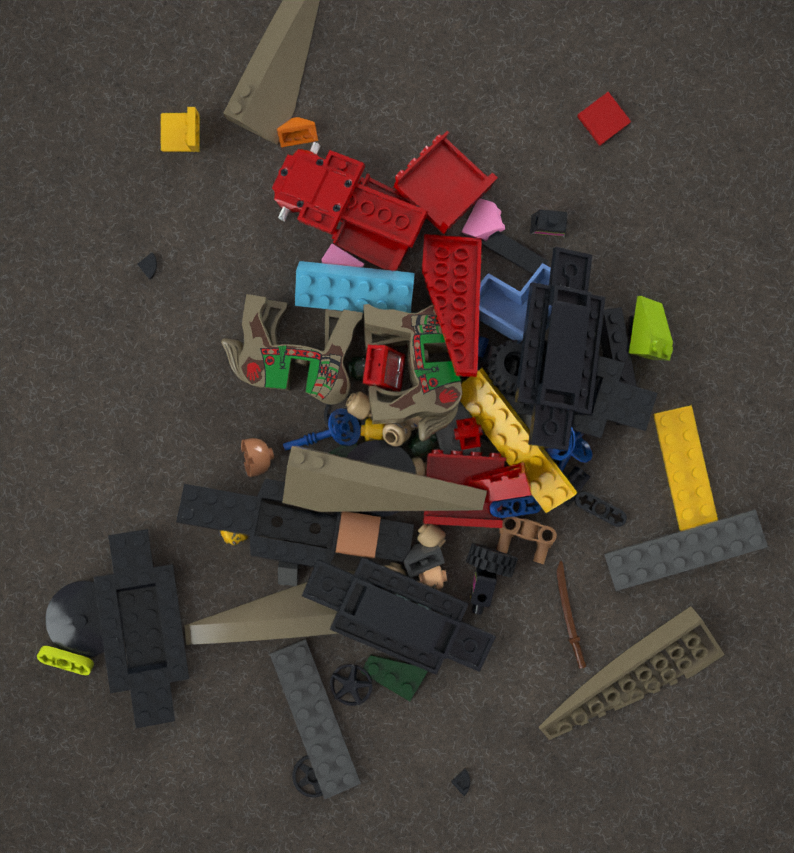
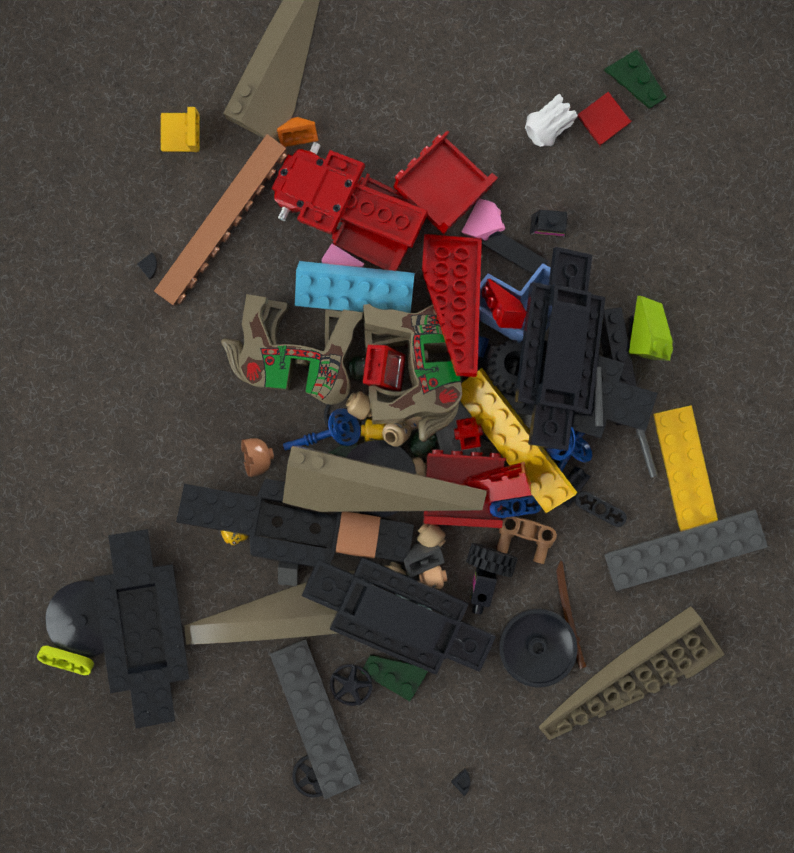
none -> nougat brick [154,134,287,306]
none -> red slope [482,279,527,329]
none -> black dish [499,608,577,687]
none -> white piece [525,94,578,147]
none -> dark grey bar [594,367,603,427]
none -> dark green wing [604,49,667,109]
none -> dark grey bar [635,428,658,478]

